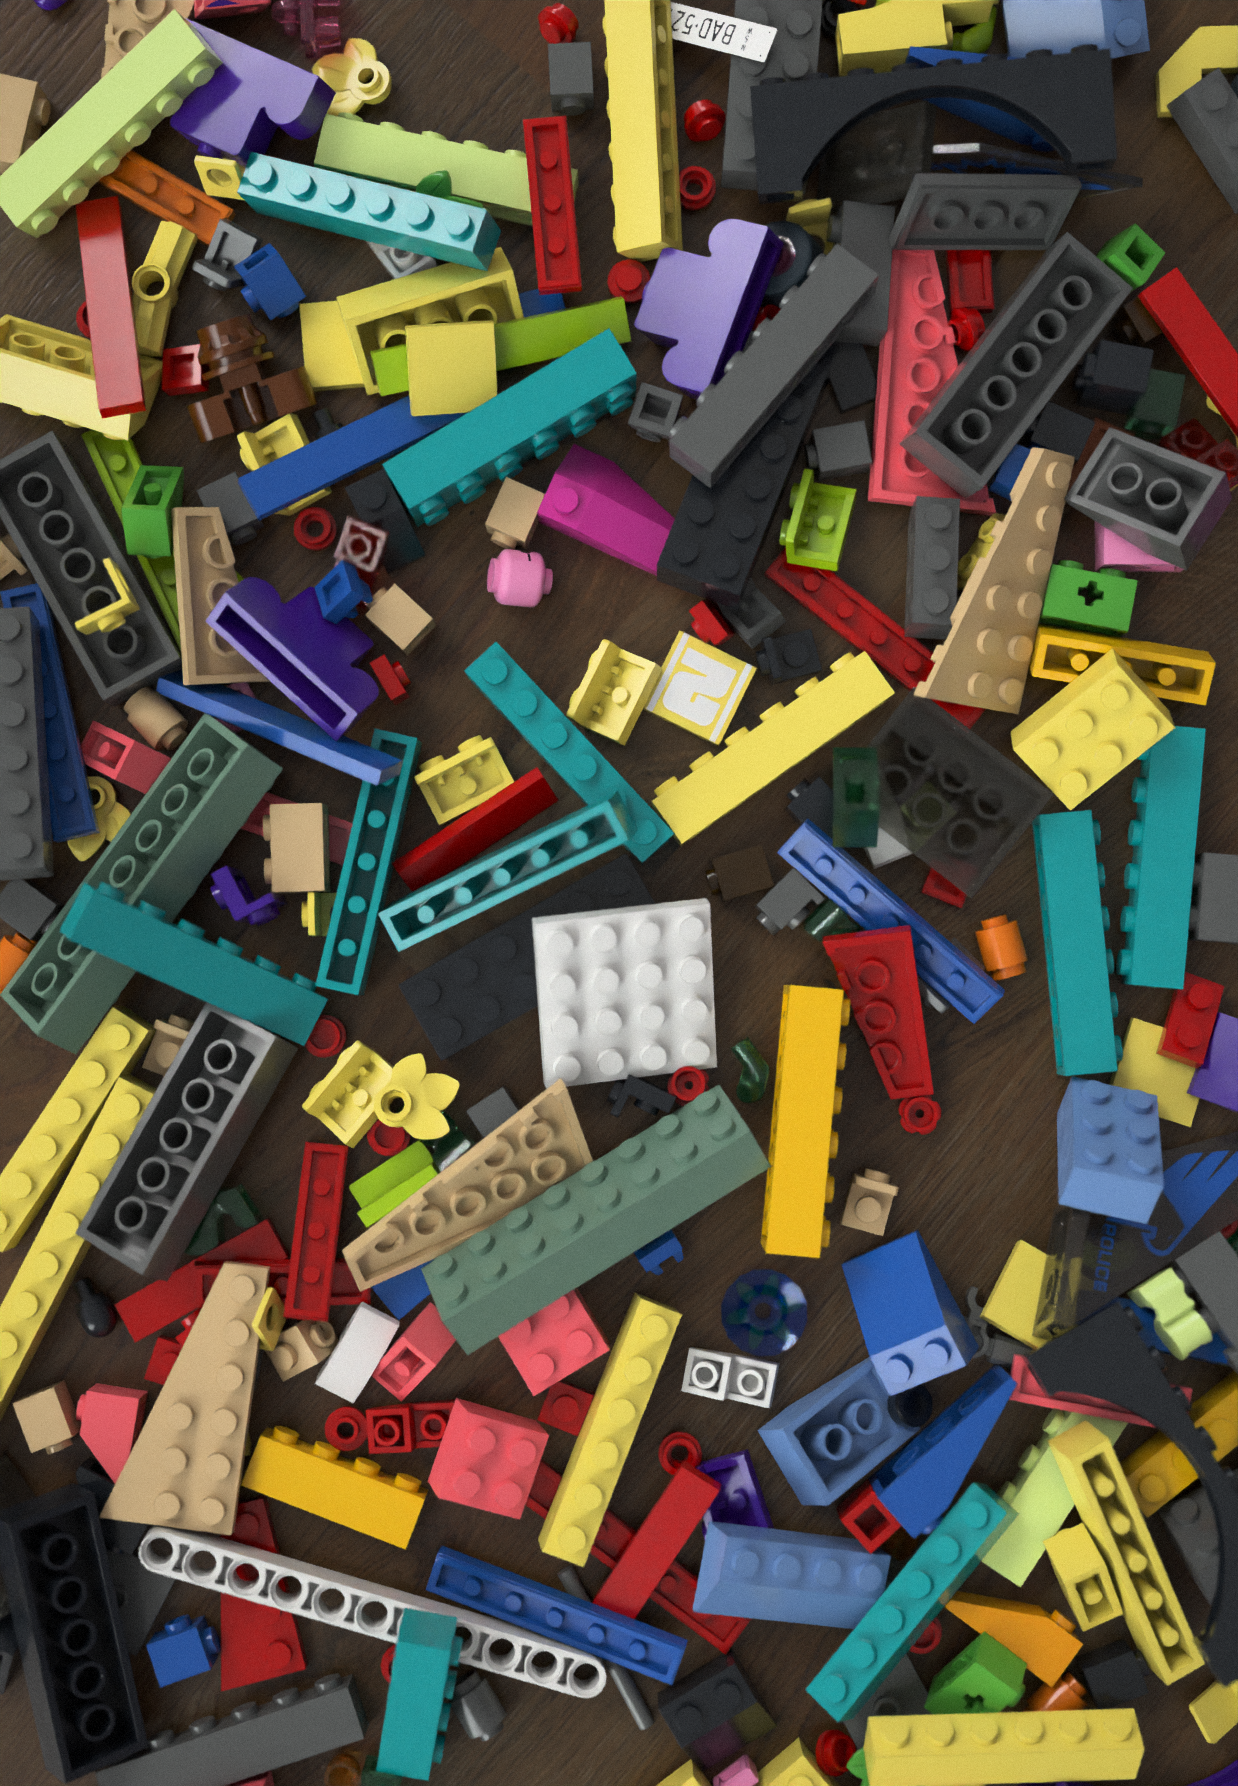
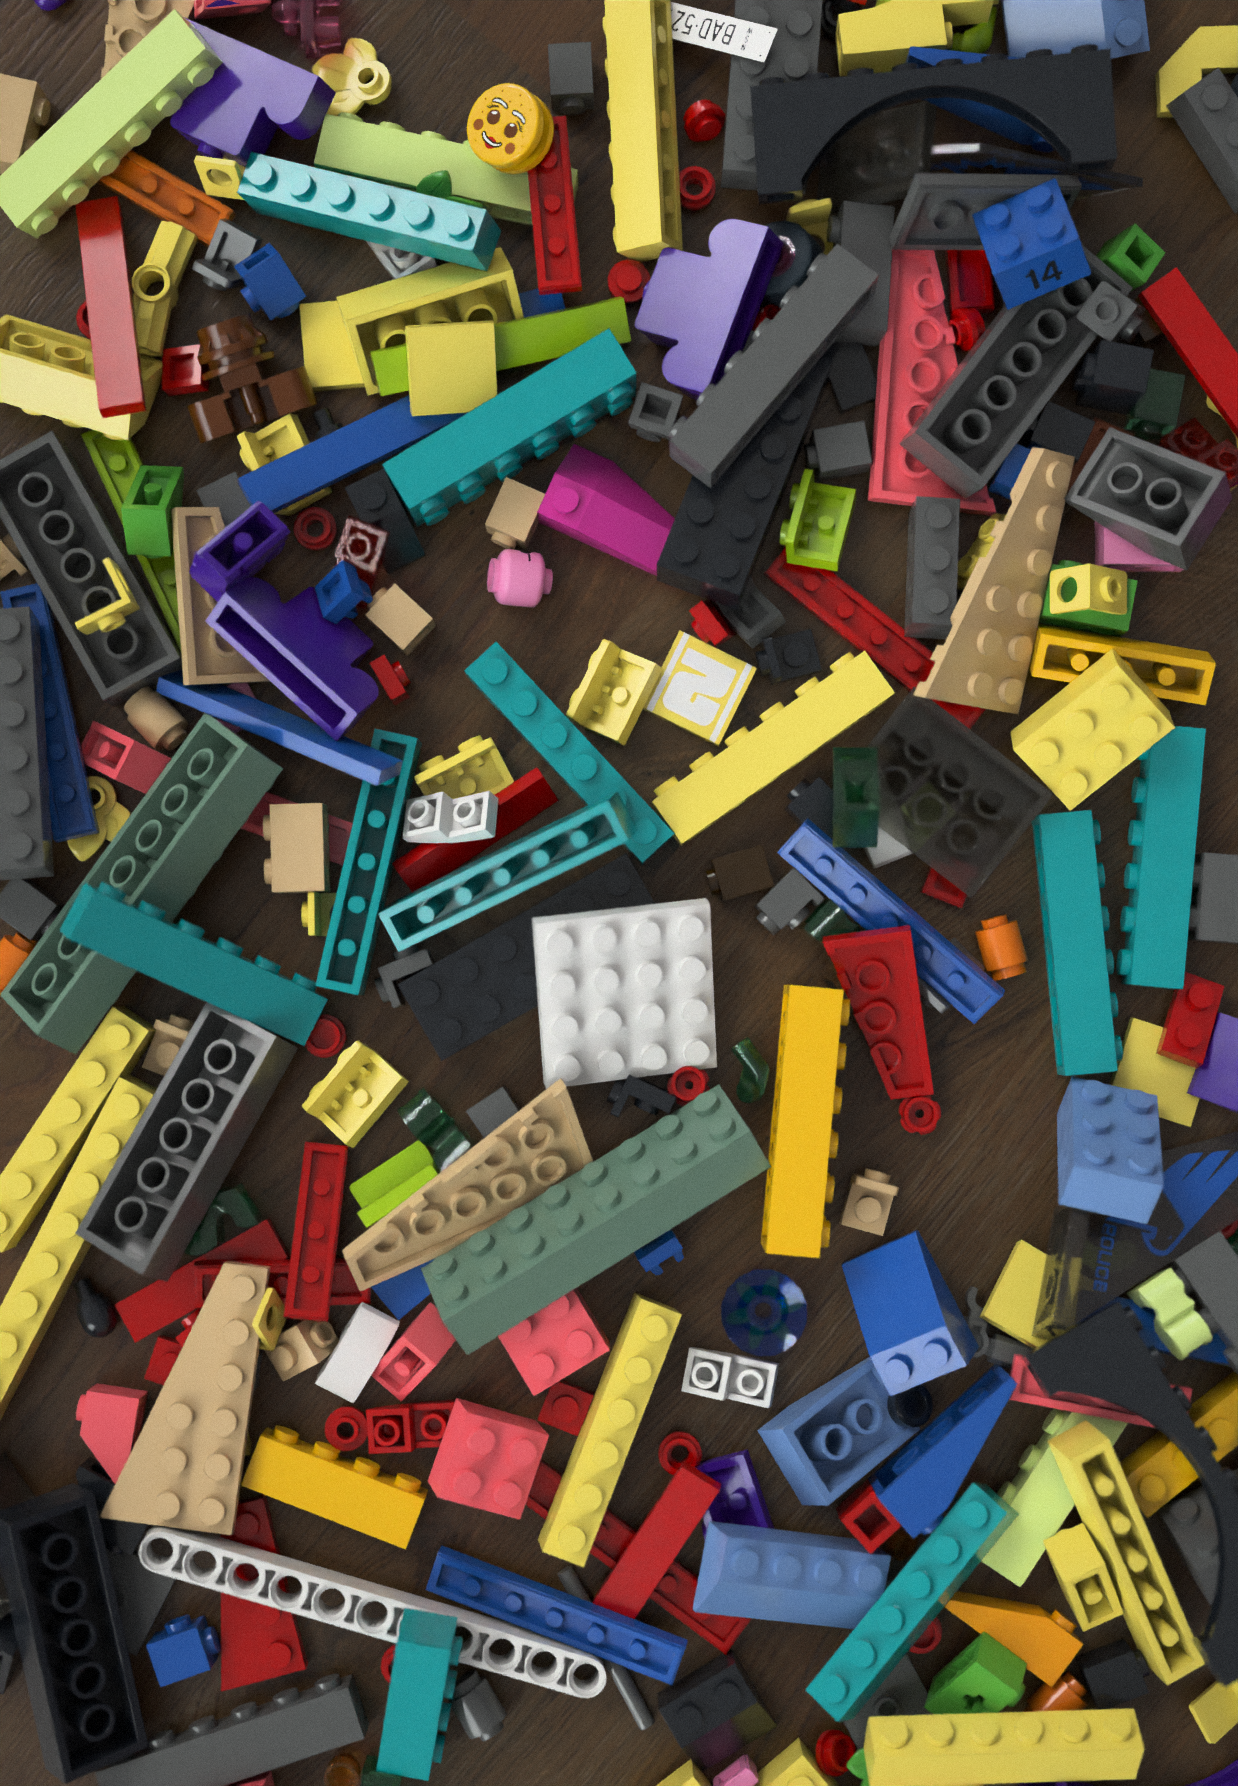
tan brick [12,1380,81,1454] -> none
dark purple bracket [210,866,287,927] -> none
red plate [367,1119,411,1156] -> none
light yellow plate [374,1053,460,1140] -> none
red plate [538,3,579,44] -> none
none -> dark purple brick [189,500,290,601]
none -> dark grey bracket [374,944,435,1009]
none -> white slope [402,791,498,843]
none -> yellow head [467,83,554,174]
none -> blue brick [972,178,1092,310]
none -> light yellow bracket [1050,564,1127,615]
none -> dark grey bracket [1077,281,1146,343]

